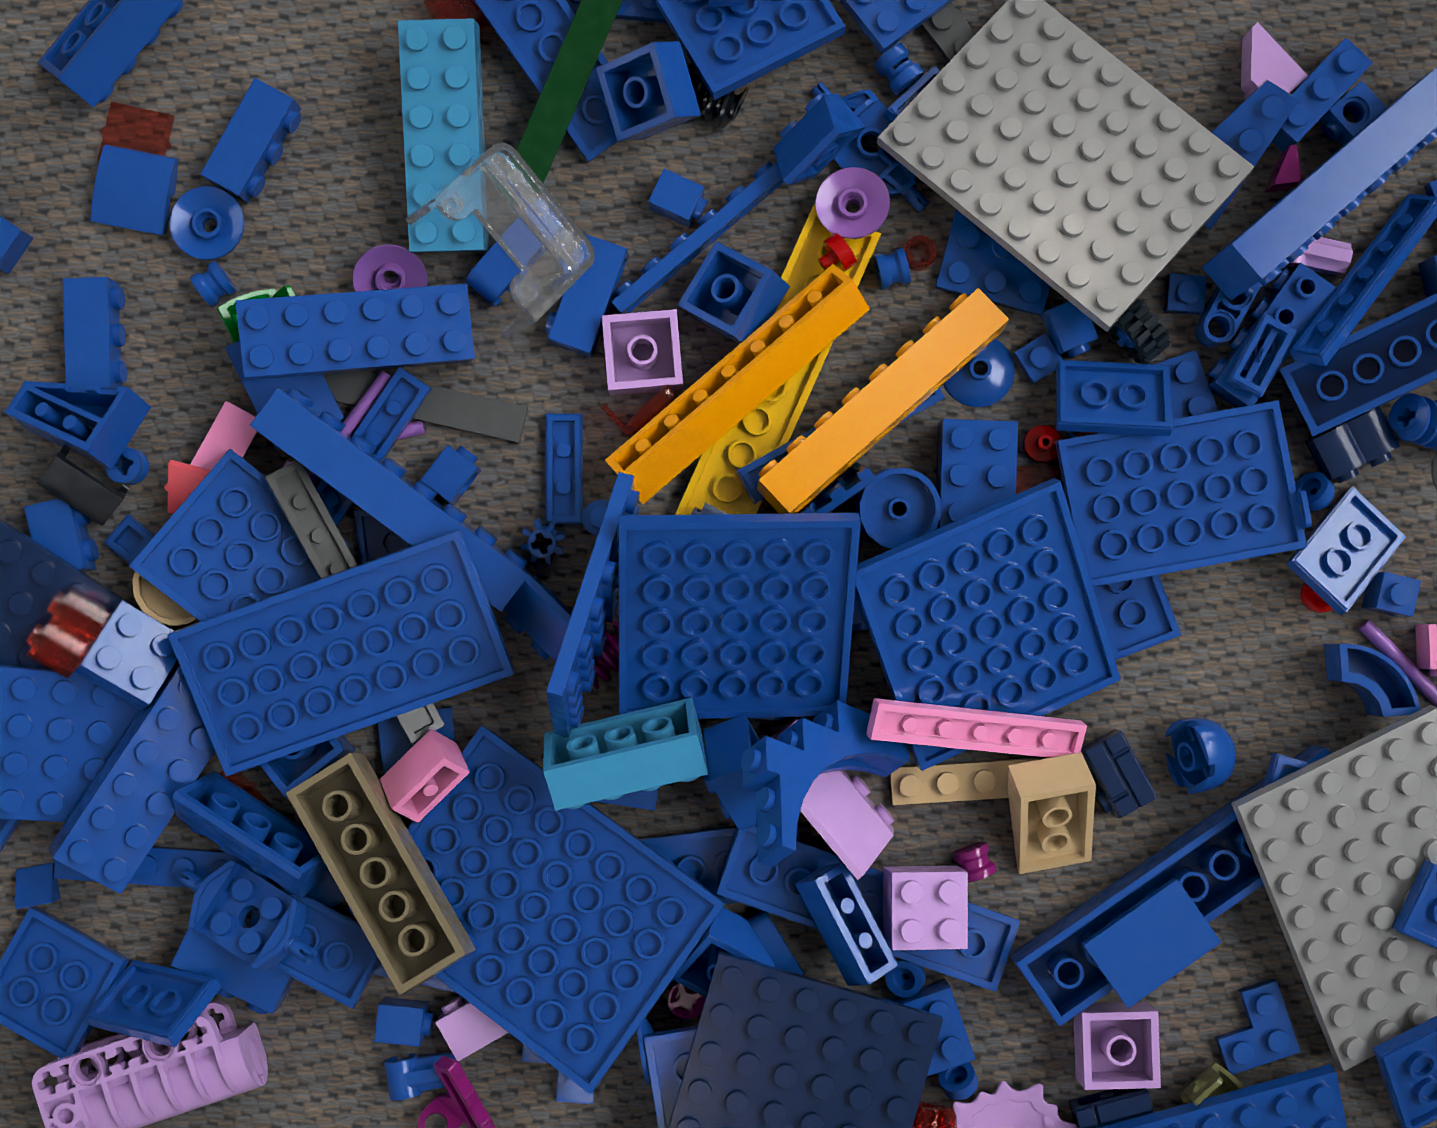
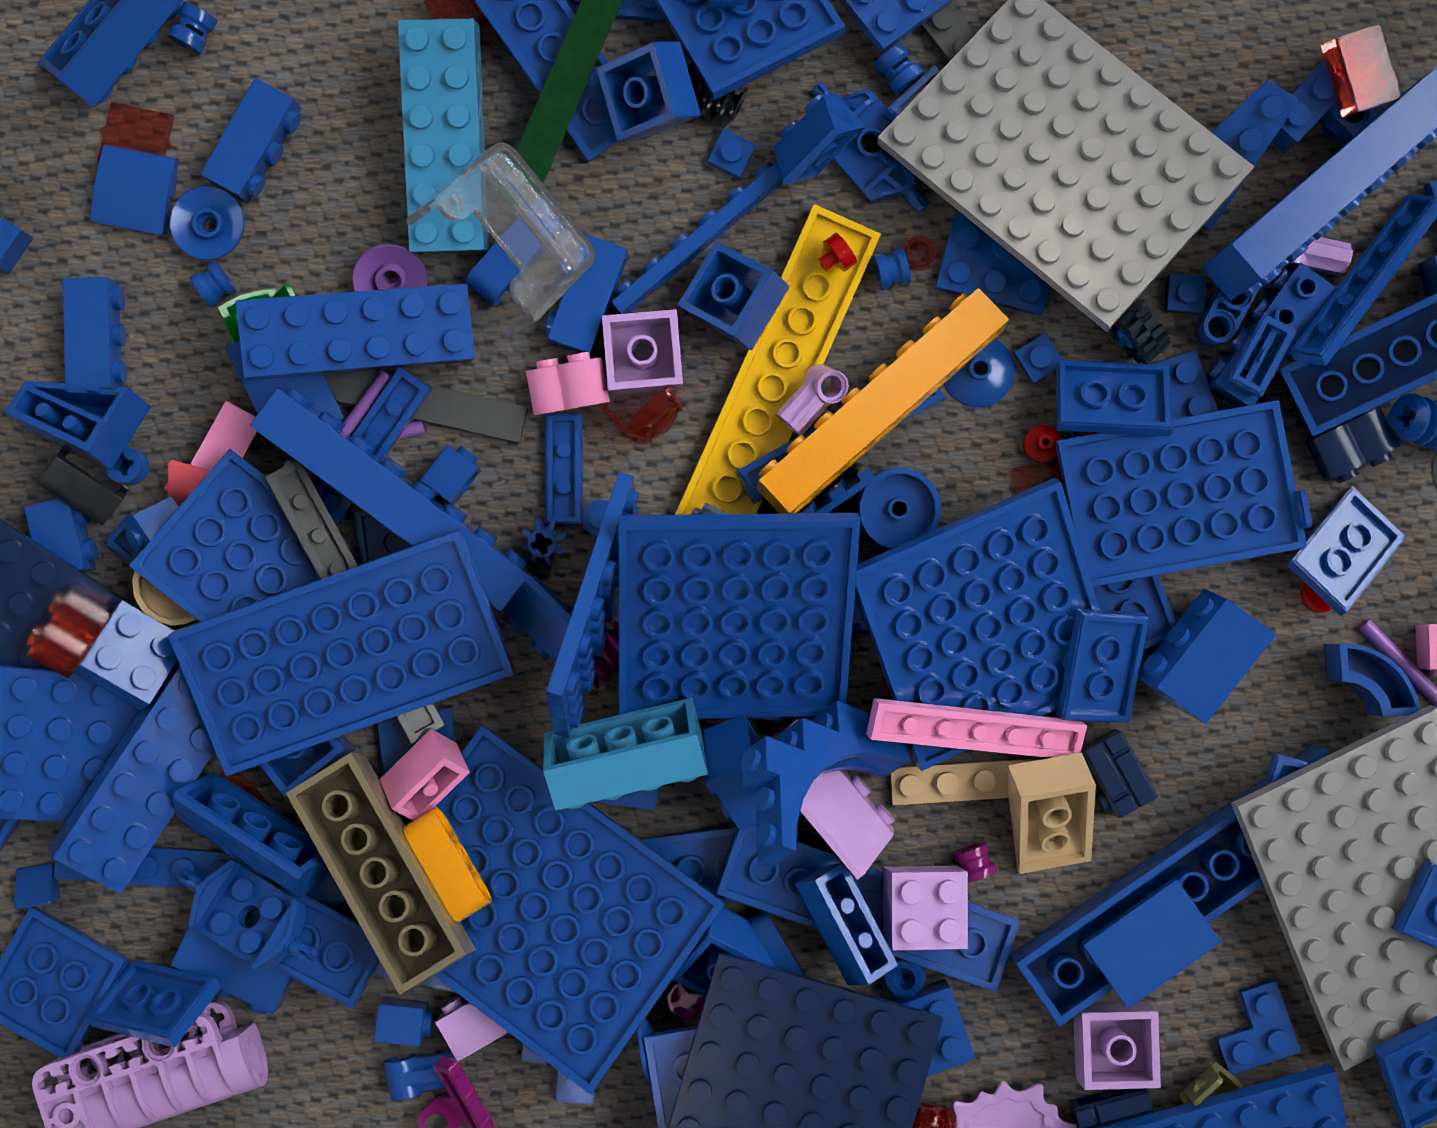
light orange brick [605,264,870,504] -> none
blue brick [648,168,708,227] -> none
medium lavender dish [816,167,890,239] -> none
blue brick [936,419,1018,530] -> none
blue tile [938,1062,978,1100] -> none
blue brick [1041,302,1098,359] -> none
blue cylinder [1165,717,1236,794] -> none
lavender slope [1241,22,1308,99] -> none
magenta slope [1264,145,1302,193] -> none
blue tile [1295,472,1335,511] -> none
blue brick [1361,572,1422,617] -> none
none -> blue brick [124,496,179,552]
none -> blue wheel [167,2,218,55]
none -> light orange beam [403,807,492,923]
none -> bright pink brick [526,352,610,415]
none -> blue plate [707,128,756,180]
none -> lavender piece [776,364,849,436]
none -> blue tile [1057,609,1150,723]
none -> blue slope [1138,589,1276,724]
none -> clear red brick [1321,24,1401,118]

